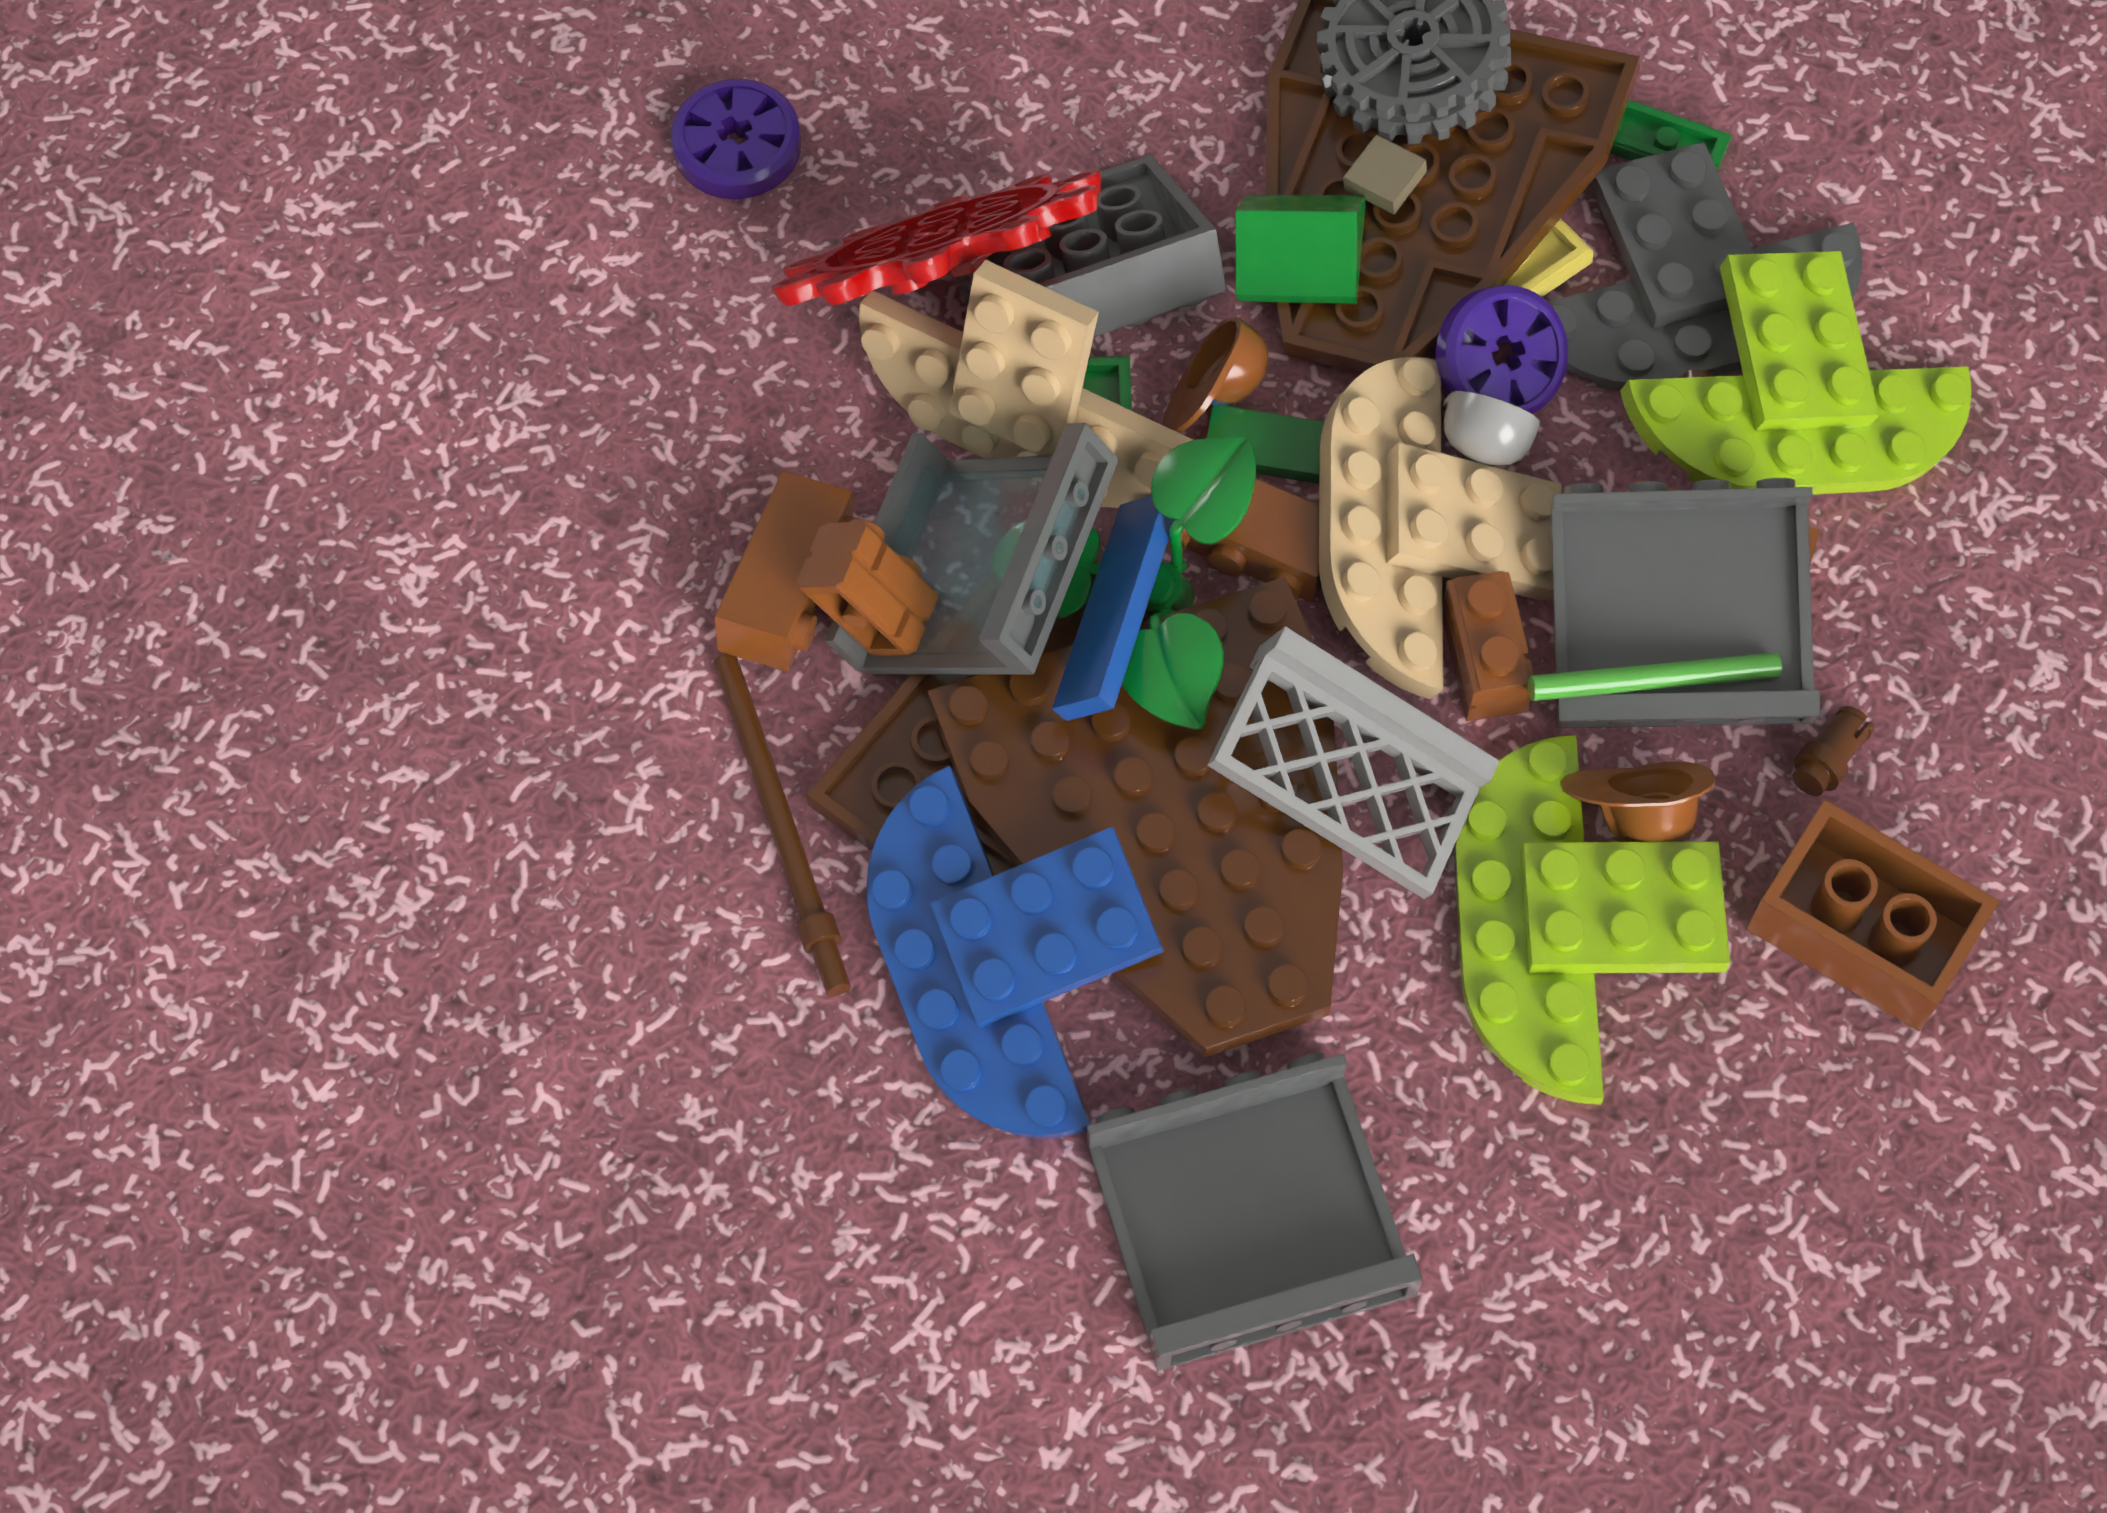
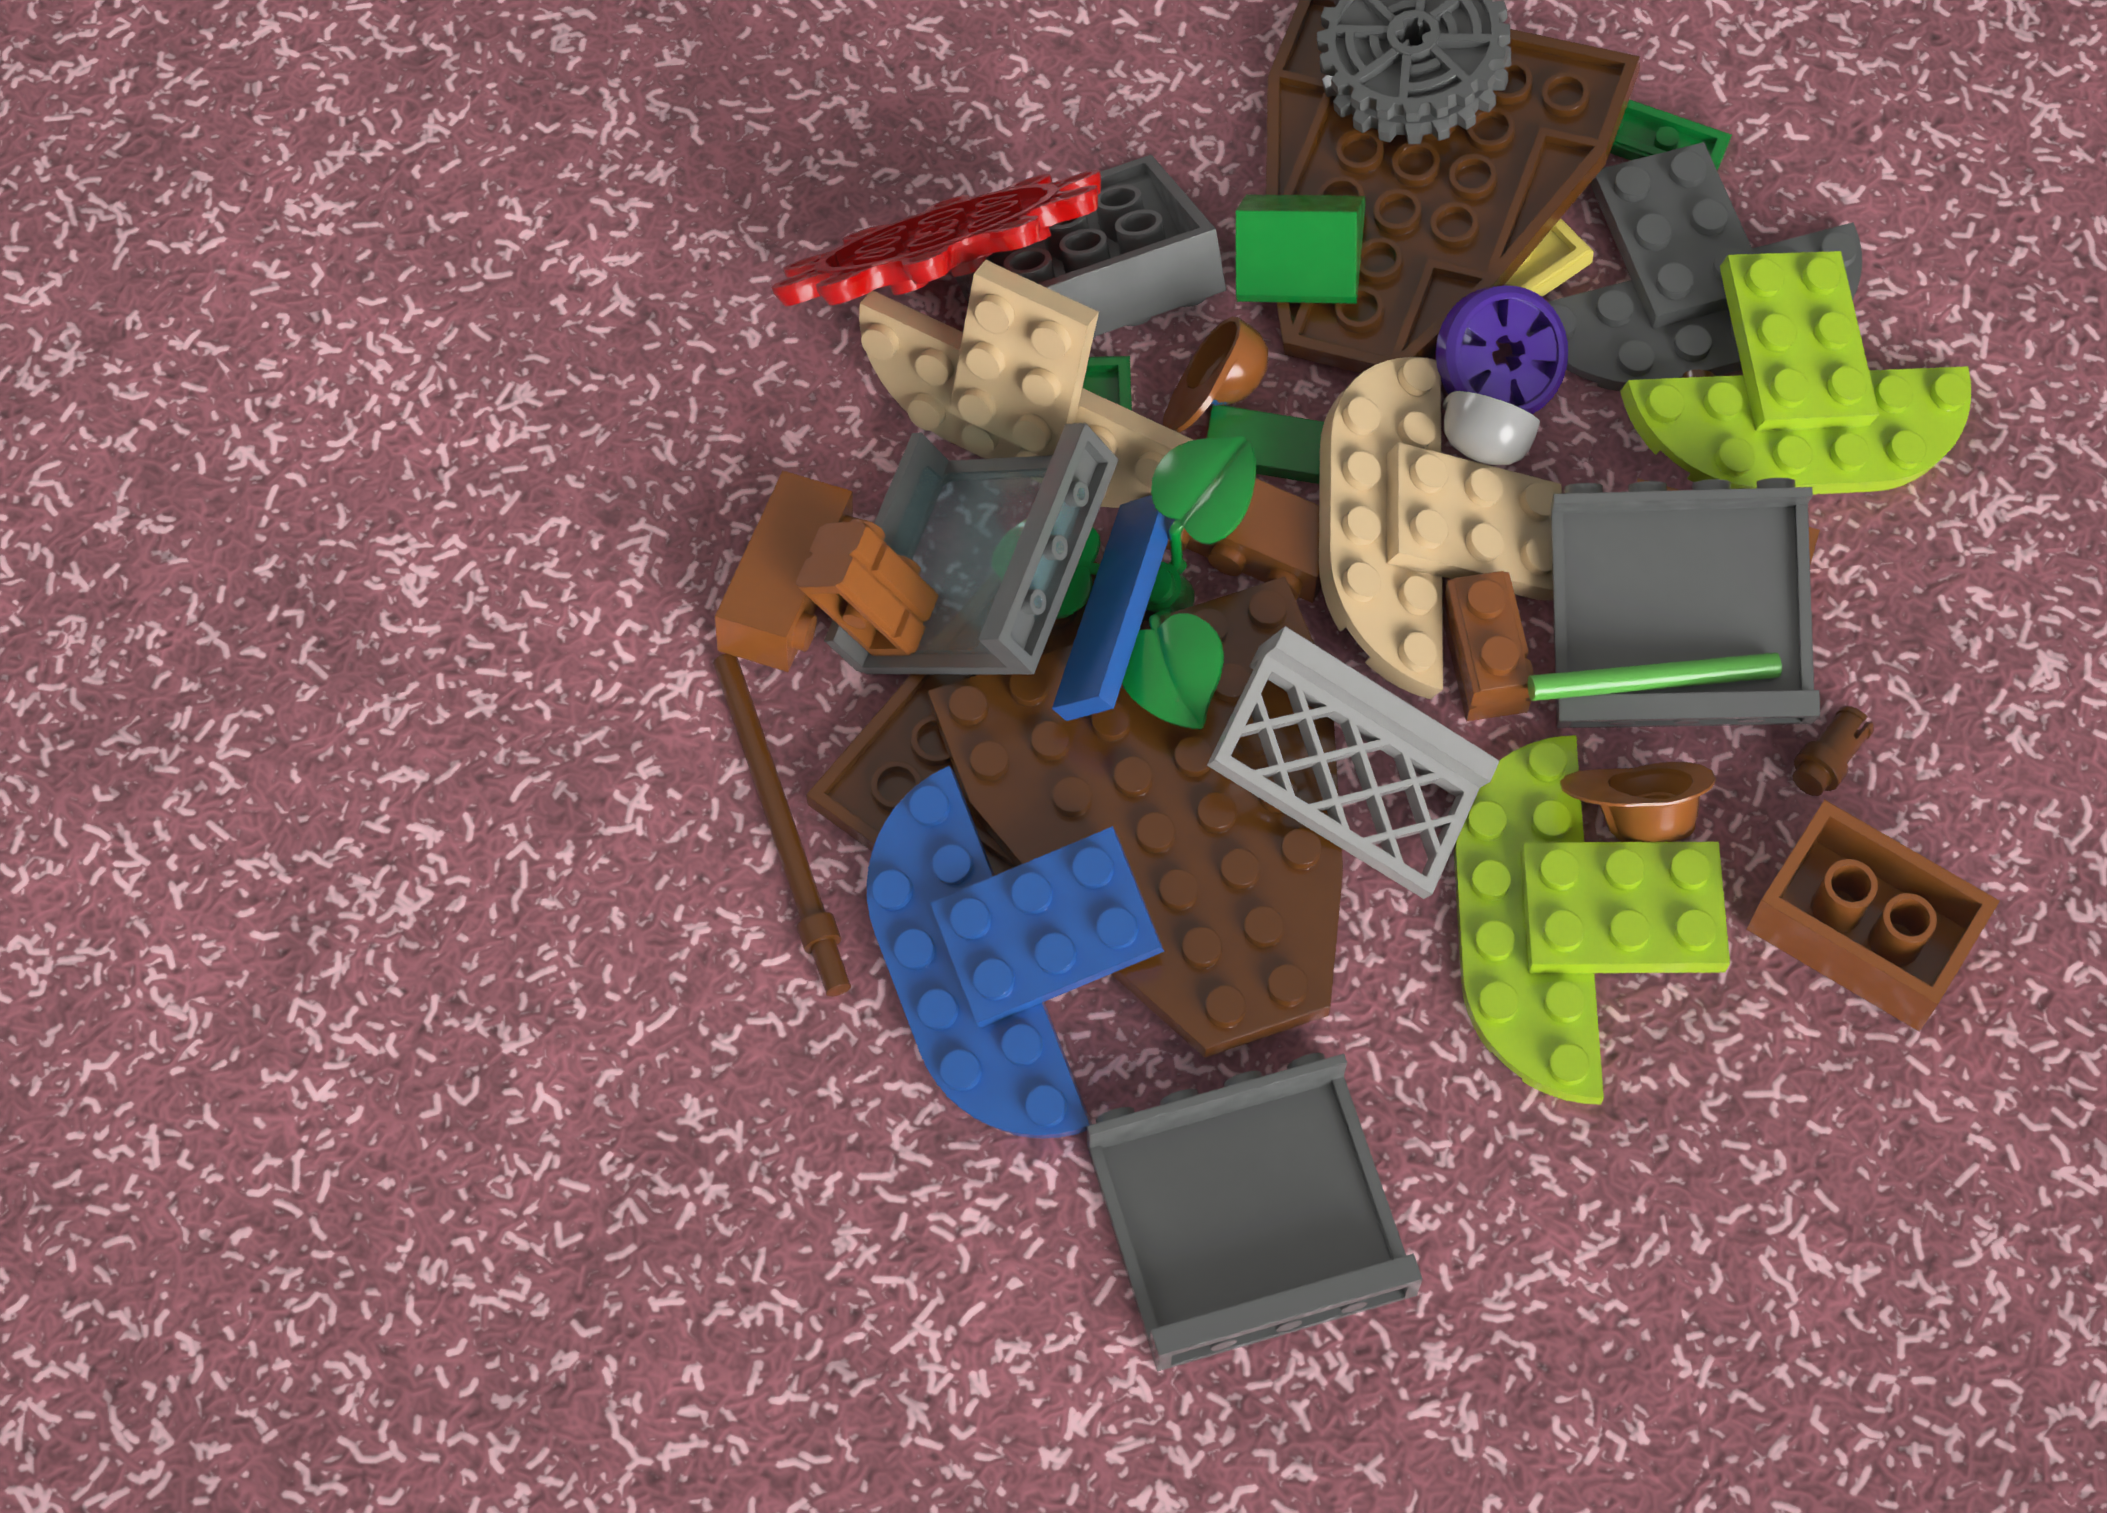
dark purple wheel [671,79,801,199] -> none
dark tan tile [1343,135,1427,214] -> none

